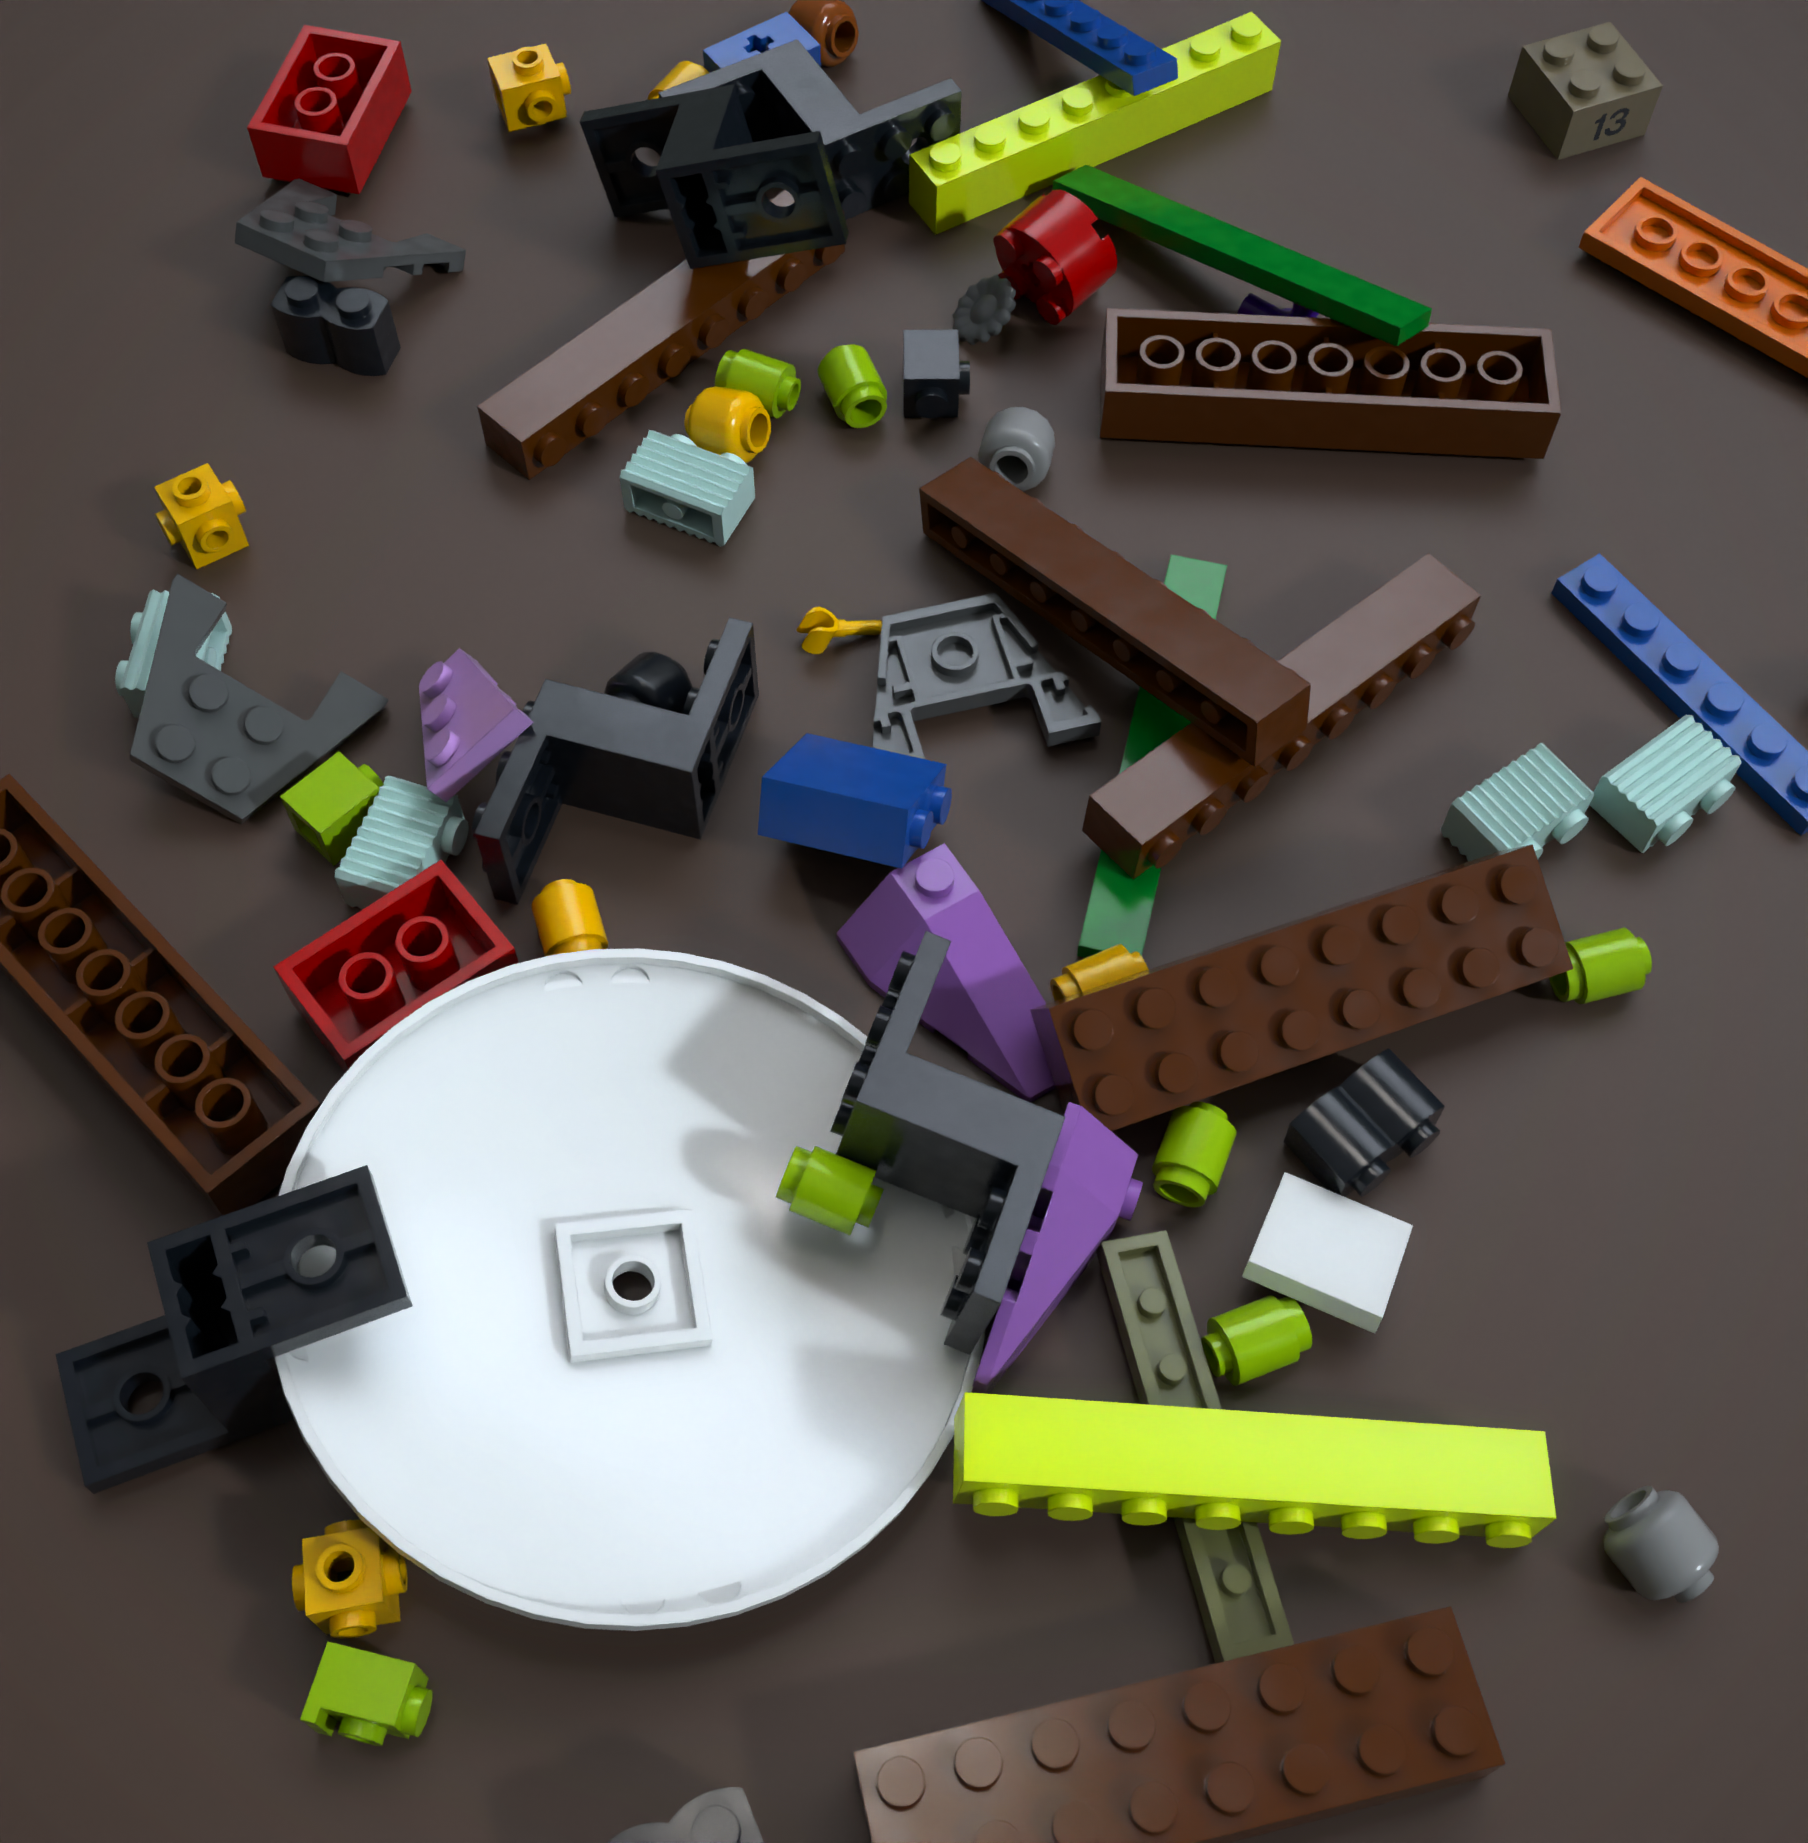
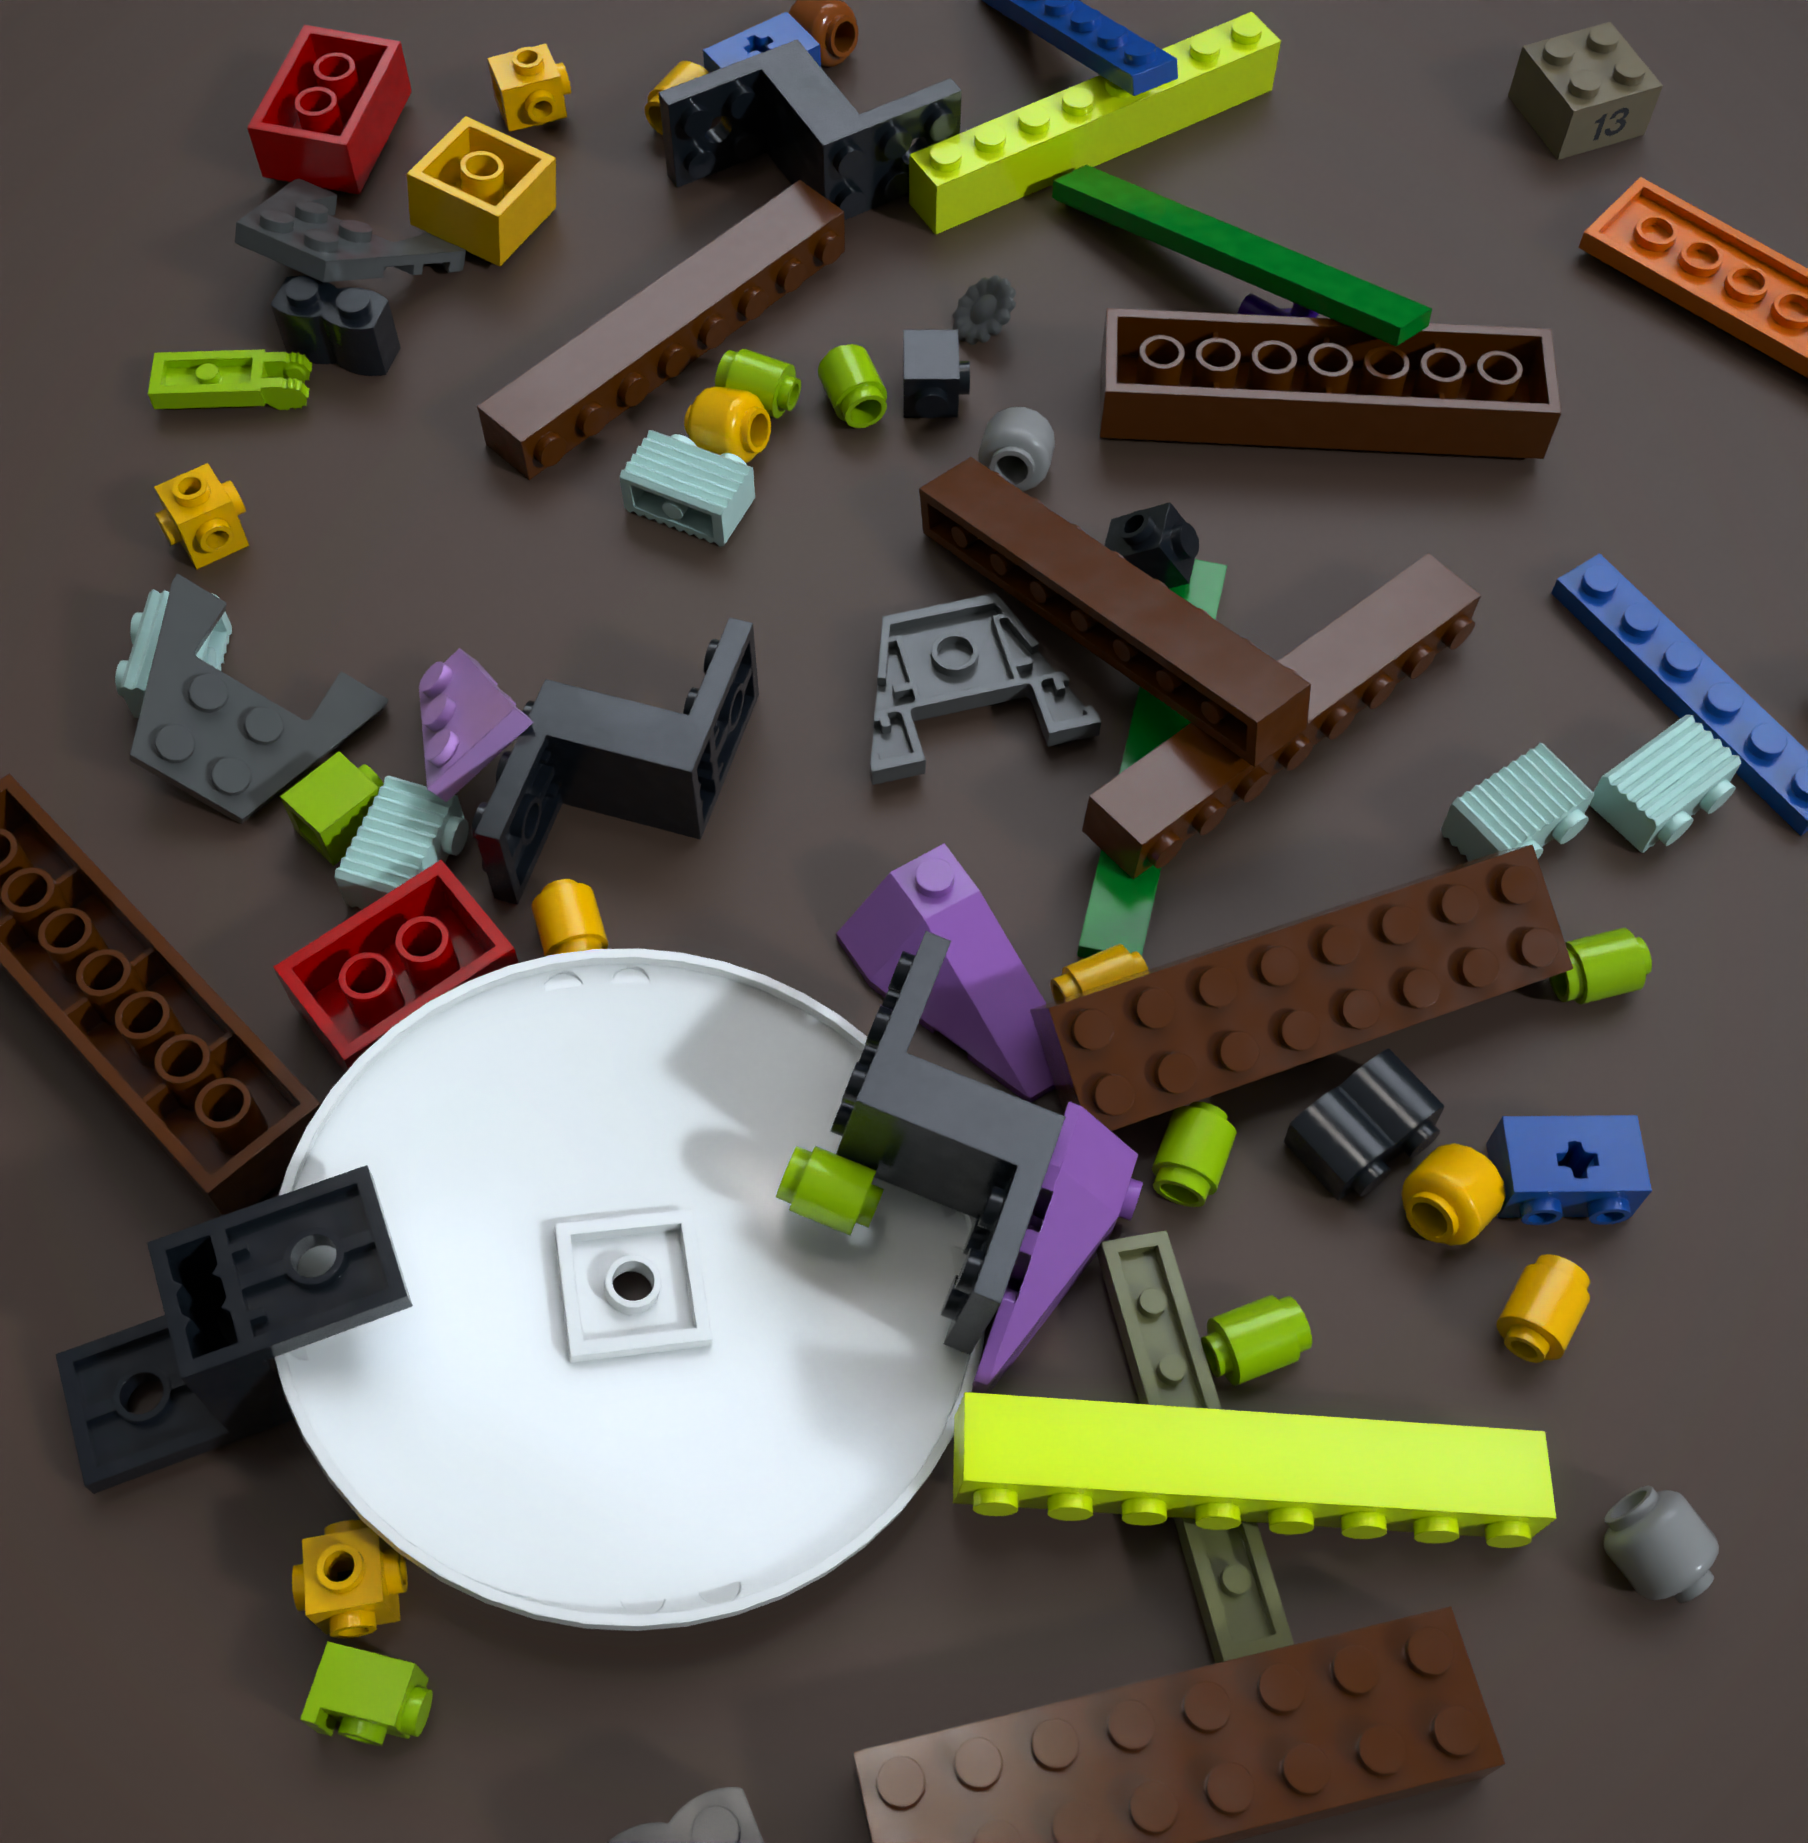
black bracket [580,84,849,269] -> none
black head [604,652,693,714] -> none
blue brick [758,733,952,869] -> none
yellow hand [796,607,882,654] -> none
red brick [993,190,1117,325] -> none
white tile [1242,1172,1413,1334] -> none
none -> lime hinge [148,349,312,410]
none -> yellow brick [407,116,556,267]
none -> black brick [1104,502,1199,589]
none -> yellow head [1401,1143,1506,1246]
none -> blue brick [1486,1115,1652,1225]
none -> yellow brick [1496,1254,1590,1363]

